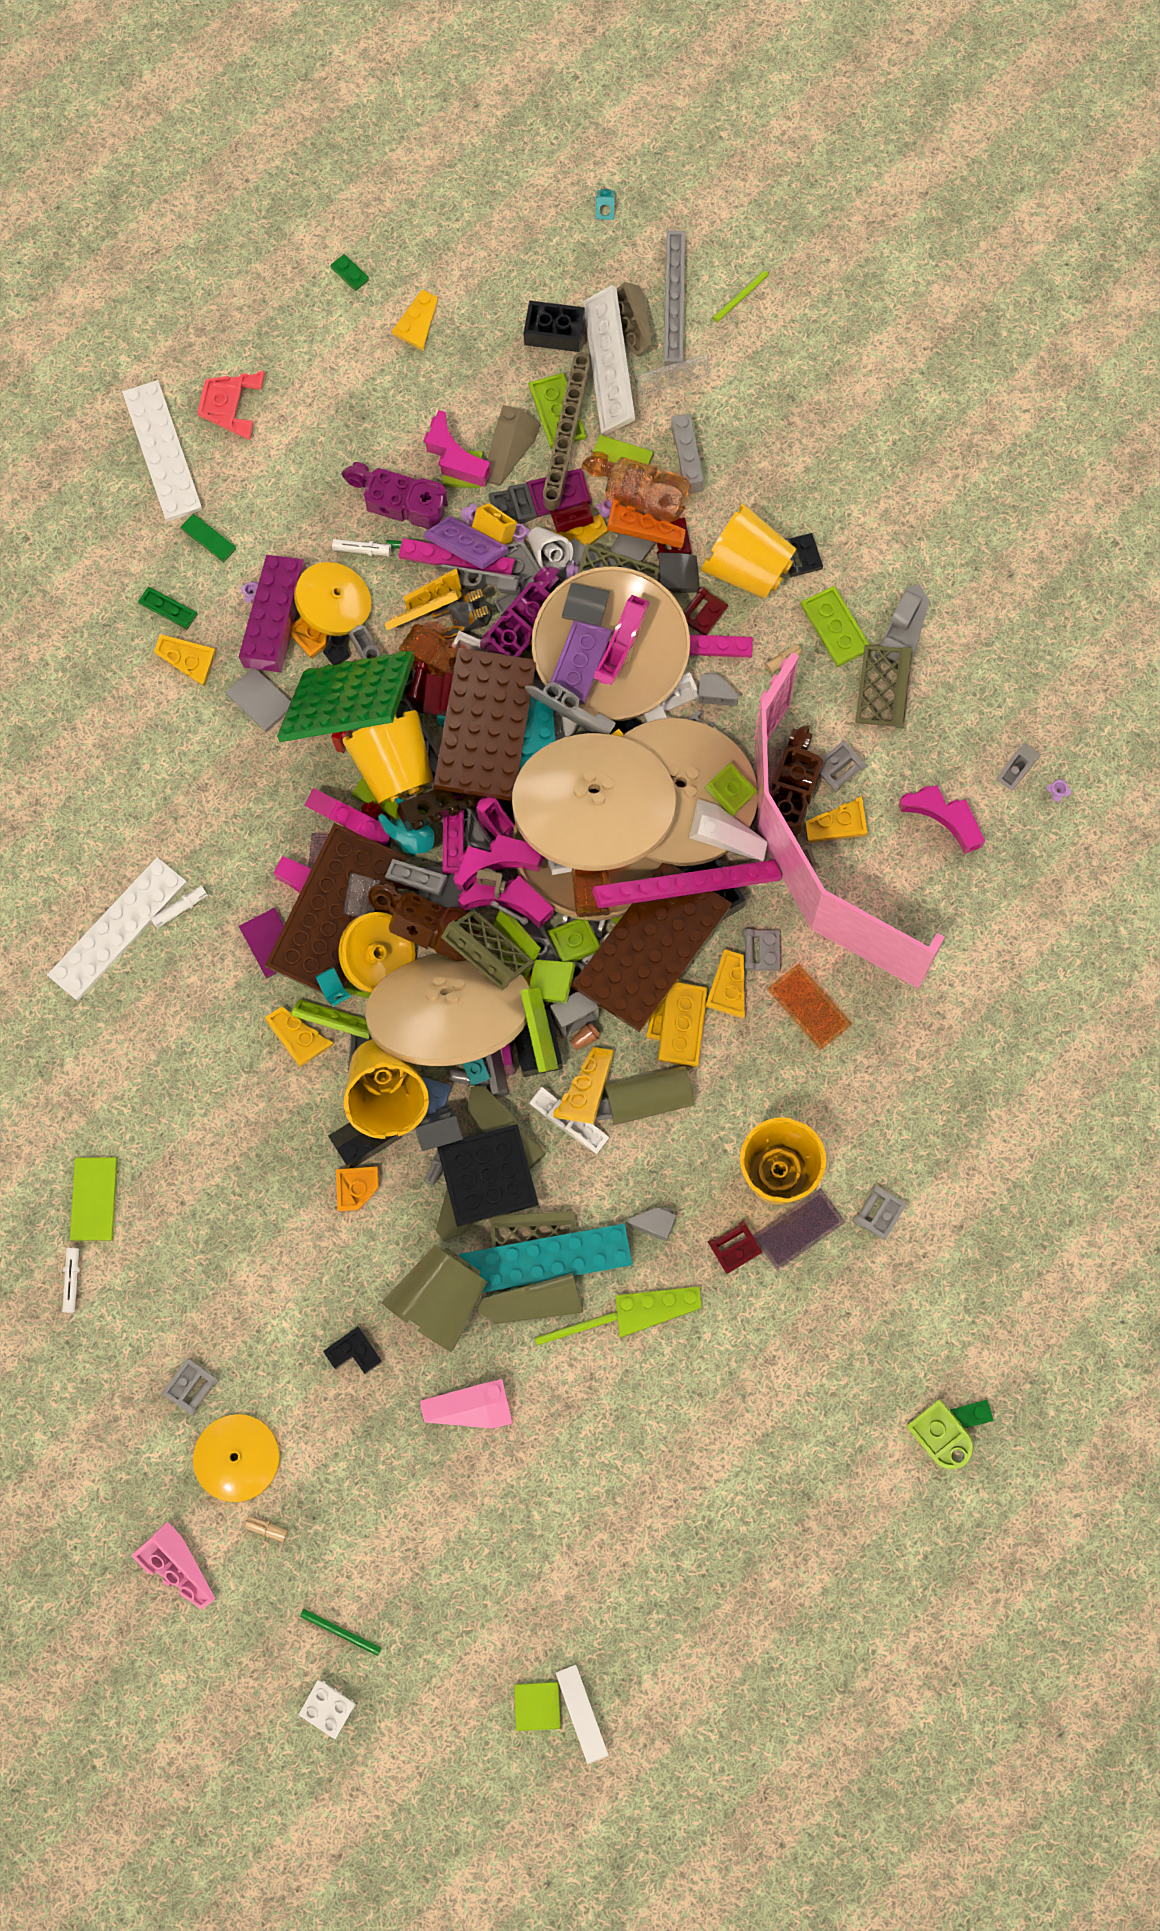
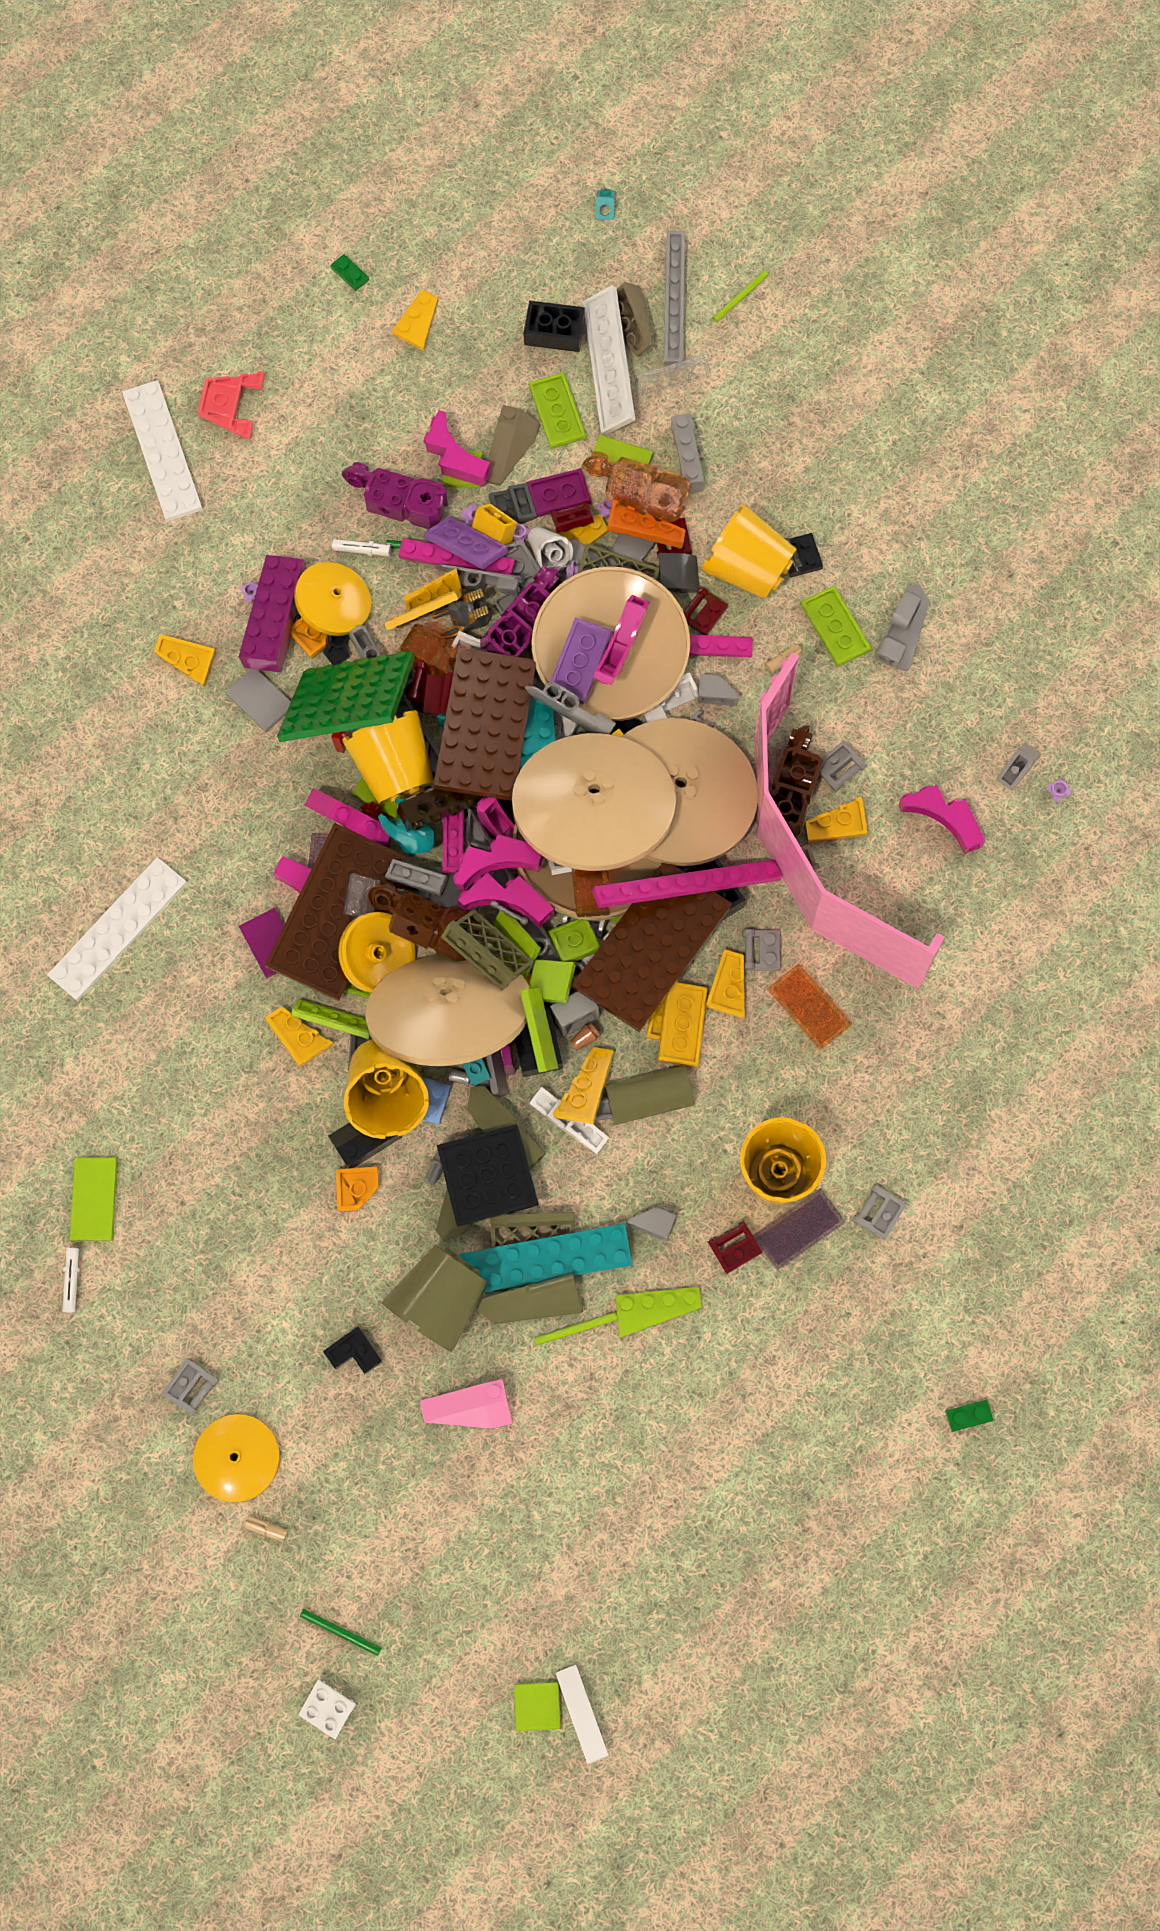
bright pink wedge [131,1522,215,1610] -> none
green tile [138,586,198,630] -> none
white pin [150,885,208,929] -> none
green tile [181,514,236,563] -> none
teal bracket [315,967,351,1006] -> none
dark grey brick [414,1106,463,1151] -> none
dark tan bracket [476,869,506,899] -> none
dark tan beam [543,352,590,510] -> none
dark grey slope [562,582,610,627] -> none
white wedge [689,799,768,862] -> none
lime tile [705,762,758,816] -> none
olive fence [855,645,913,729] -> none
lime plate [906,1399,974,1469] -> none

